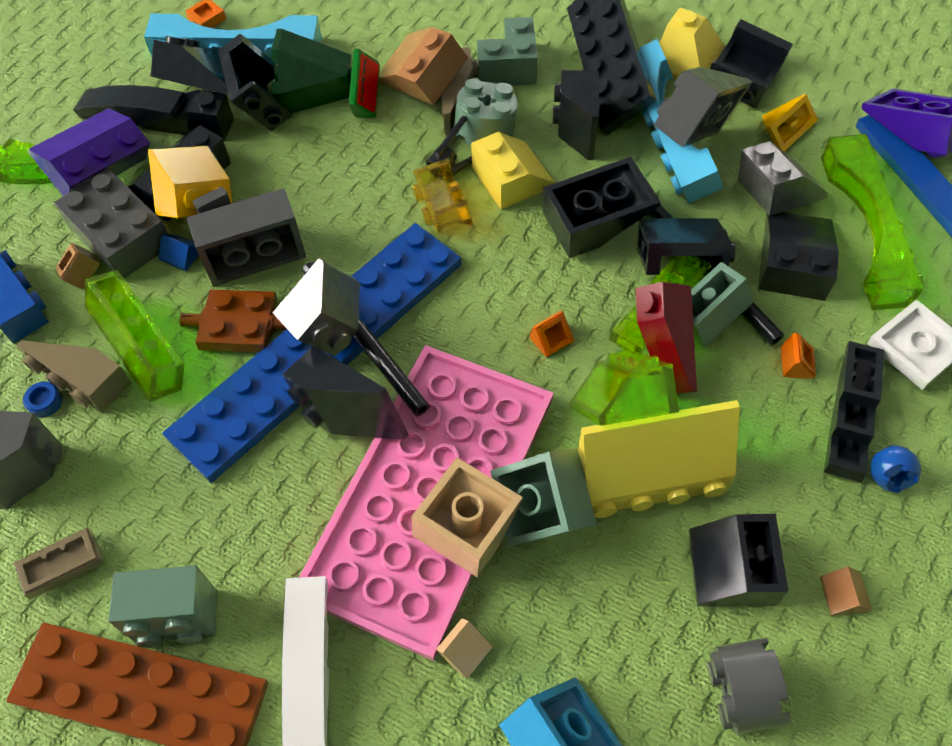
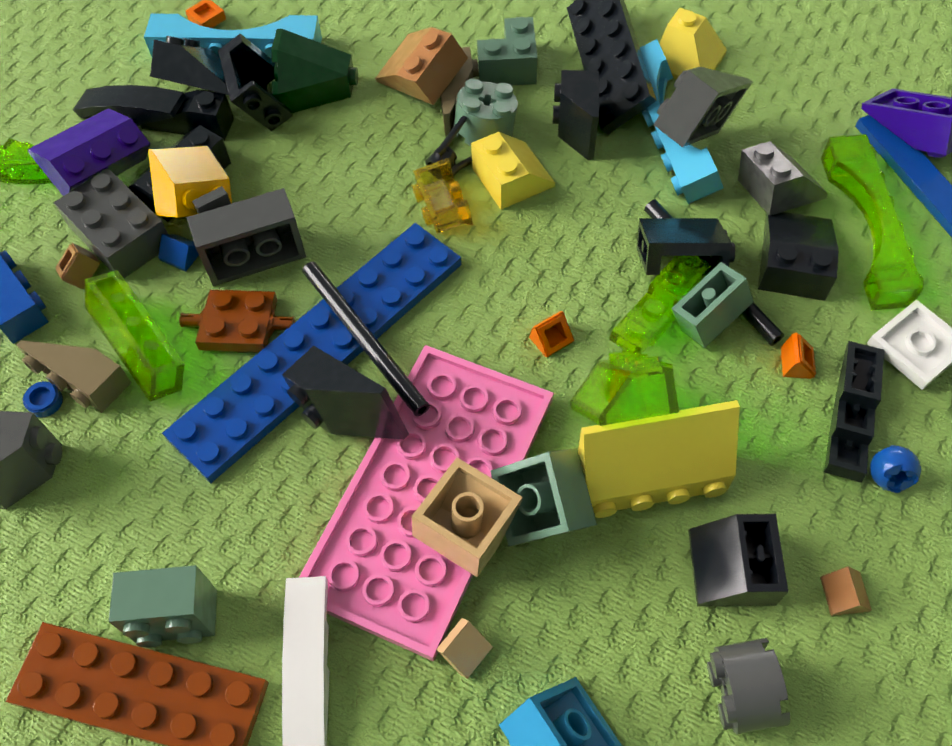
dark tan plate [14,527,104,600] -> none
flat silver slope [273,258,360,356] -> none
slope [349,49,380,118] -> none
black slope [543,156,661,259] -> none
dark red slope [635,281,697,395] -> none
black panel [710,19,793,109] -> none
yellow slope [762,94,818,152] -> none

